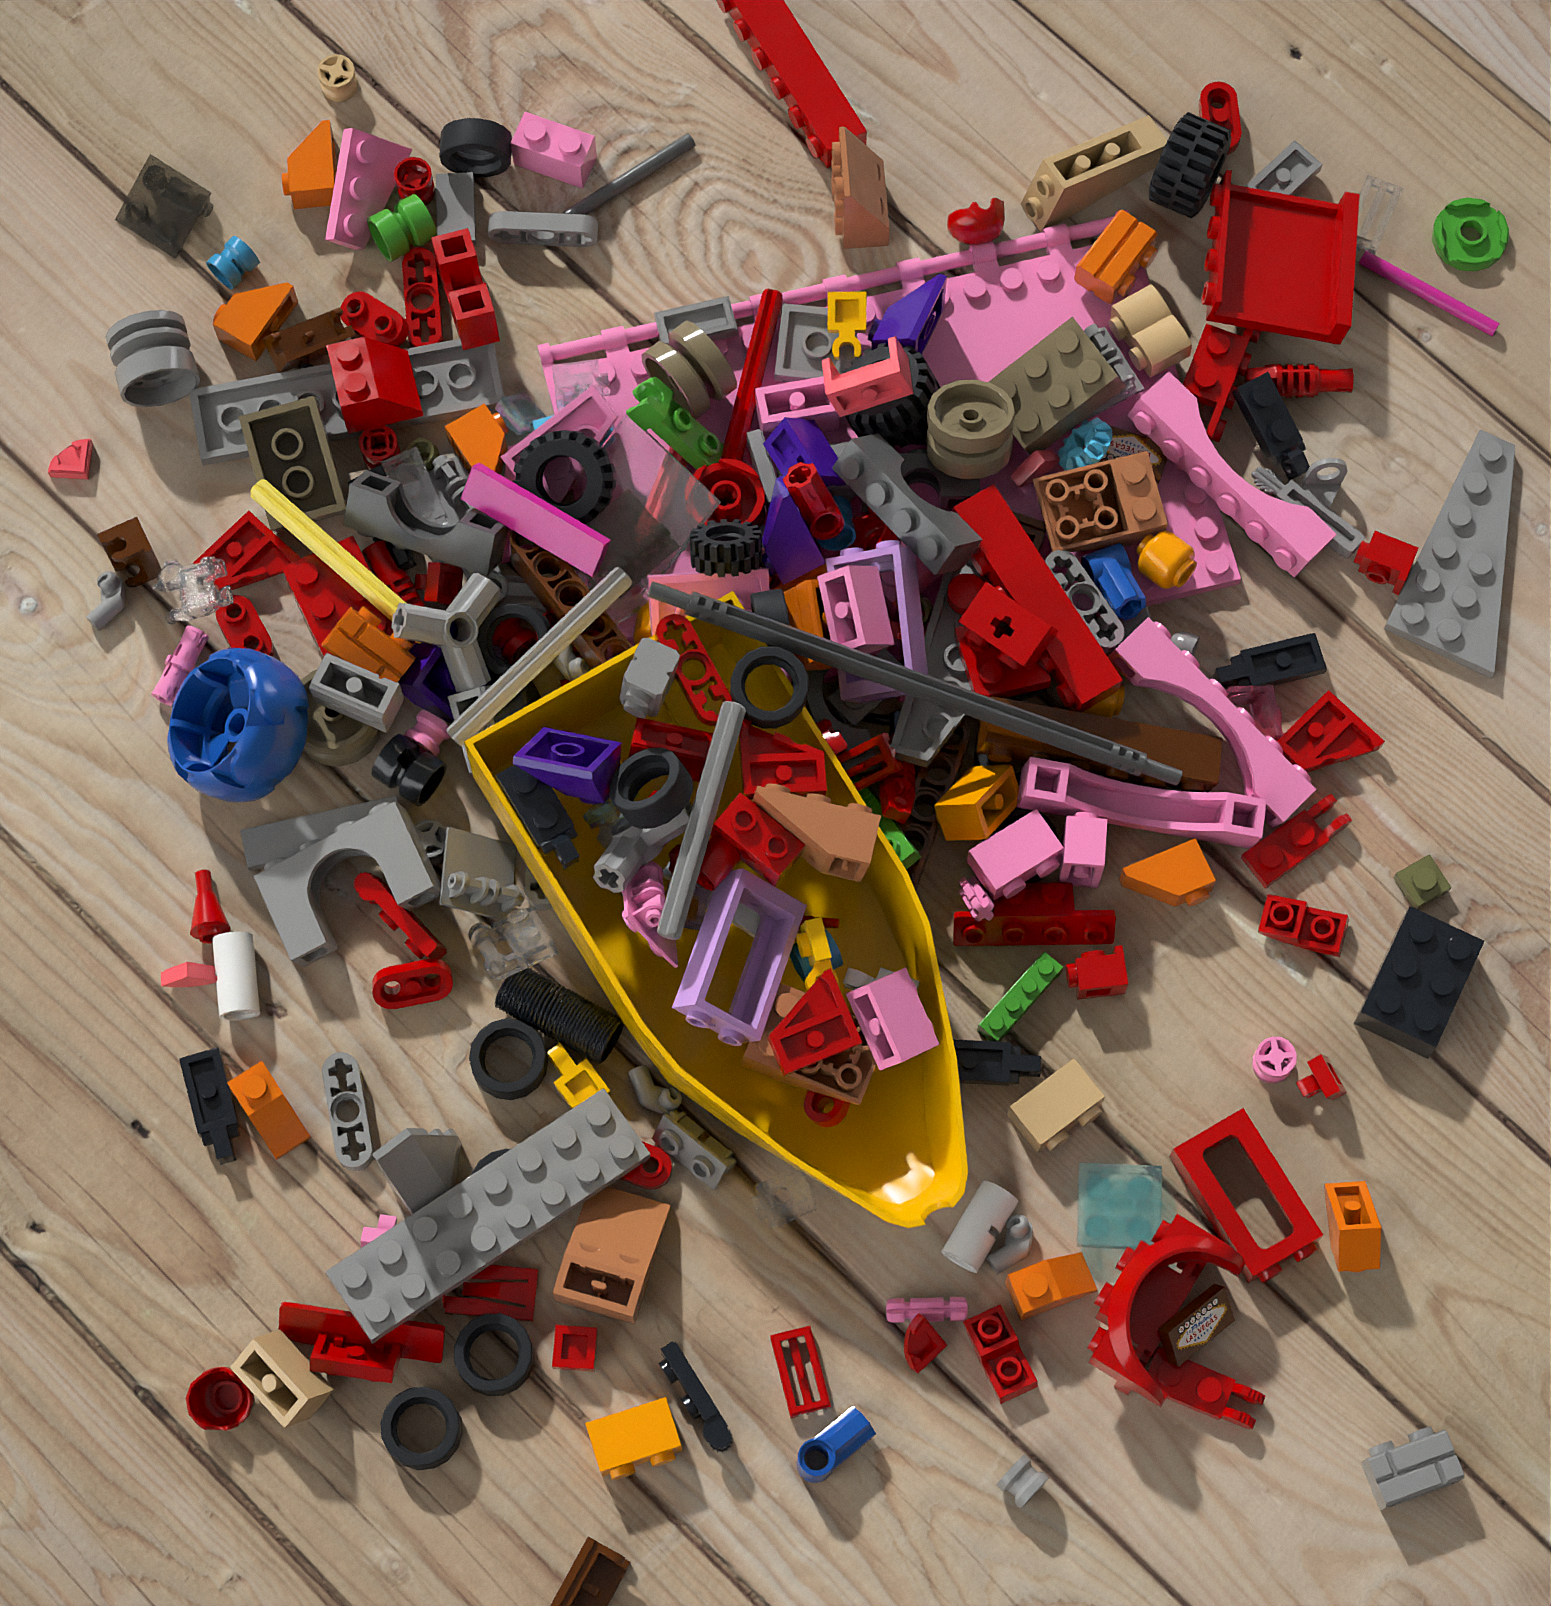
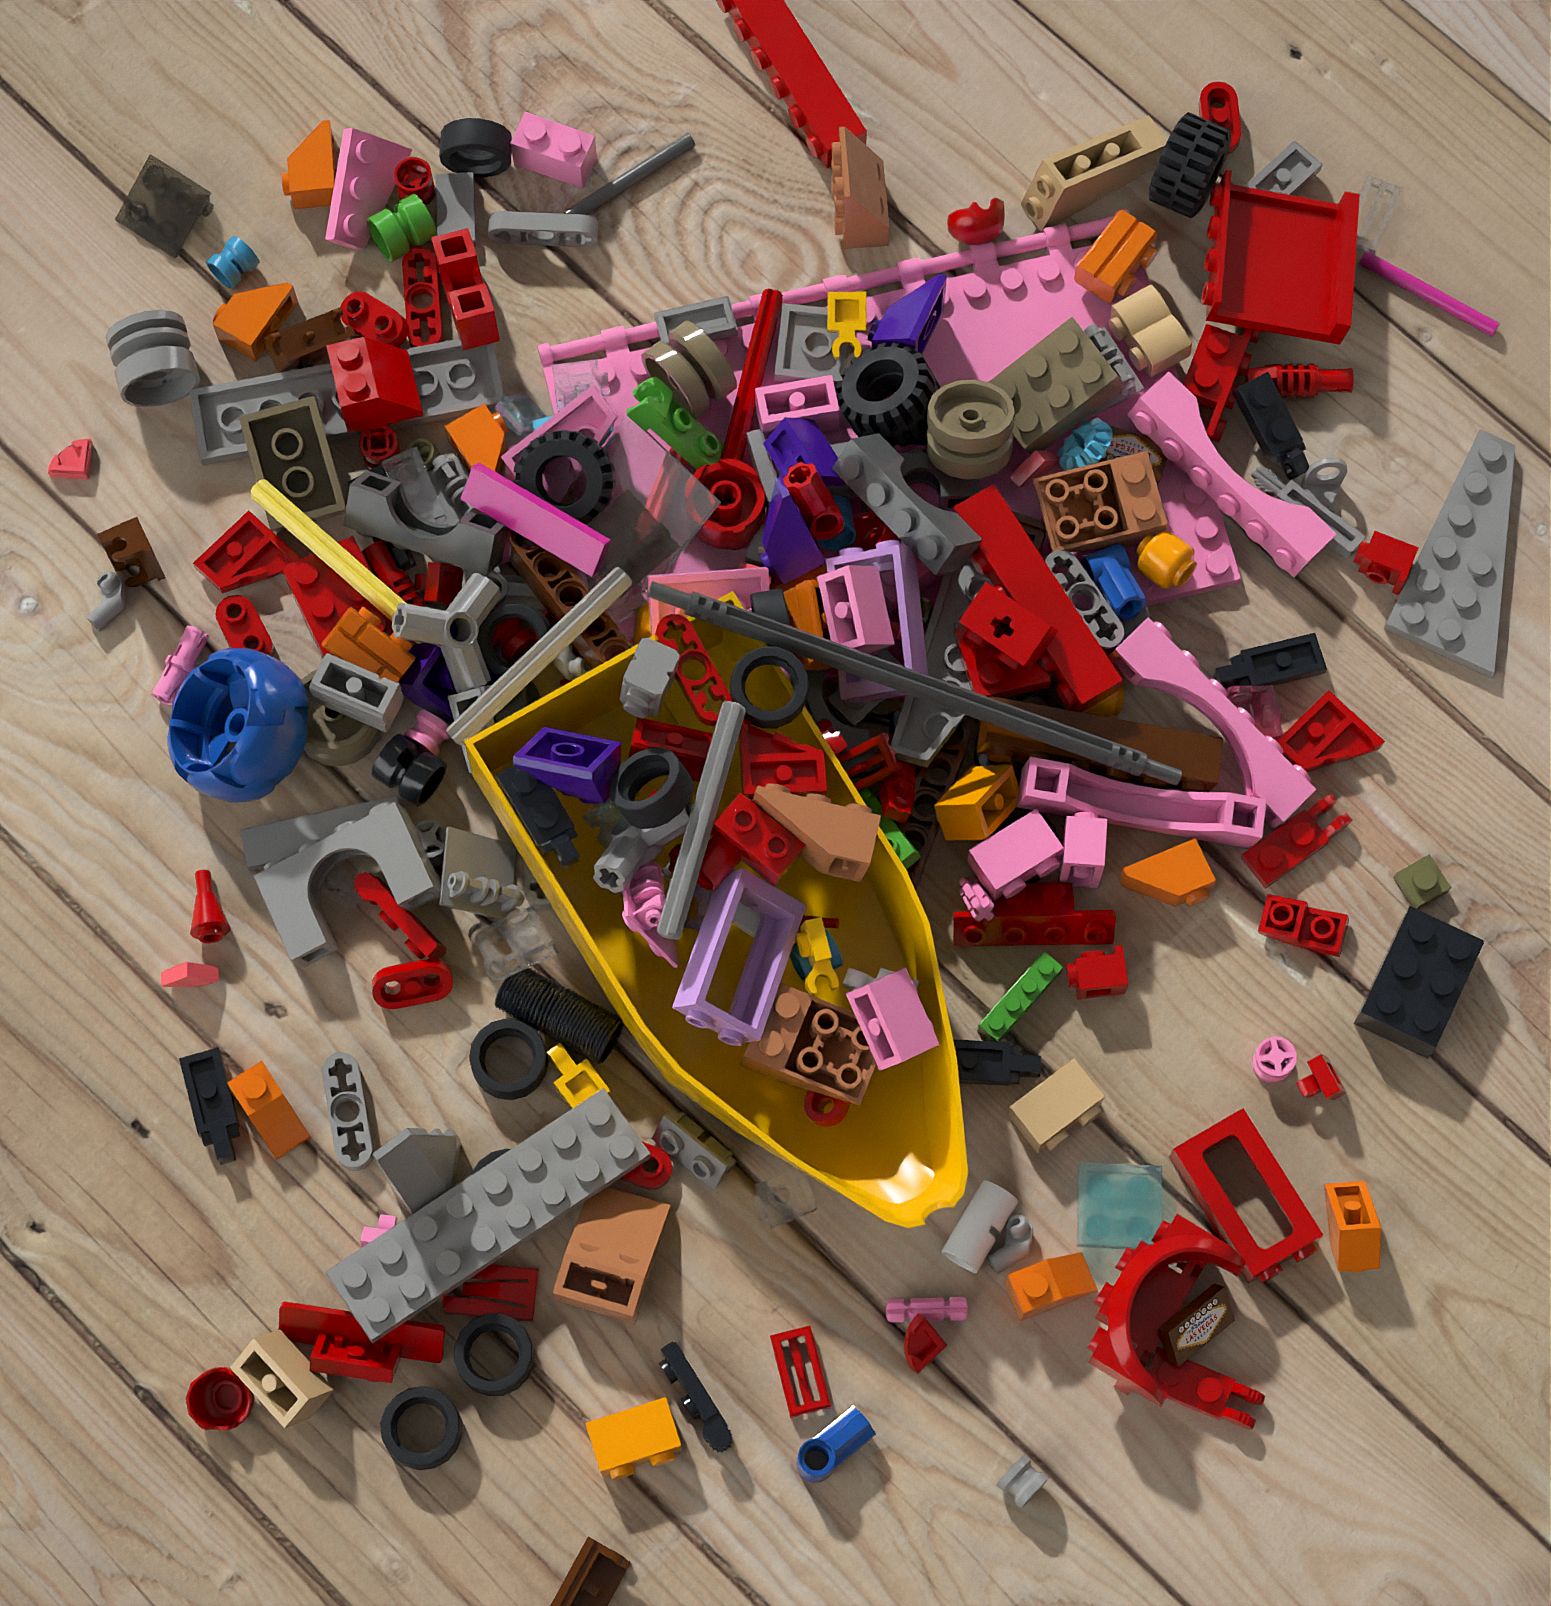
clear animal [152,557,234,625] -> none
white pin [212,931,260,1021] -> none
tan wheel [317,54,358,102] -> none
red plate [552,1325,598,1372] -> none
light grey arm [628,1065,682,1114] -> none
black tyre [690,519,763,577] -> none
red wing [767,968,862,1076] -> none
coral panel [822,336,913,417] -> none
red tile [947,573,984,615] -> none
red slope [963,1304,1038,1404] -> none
light grey hinge [1171,631,1200,656] -> none
light grey brick [1361,1426,1465,1510] -> none
bright green tile [1432,197,1509,272] -> none

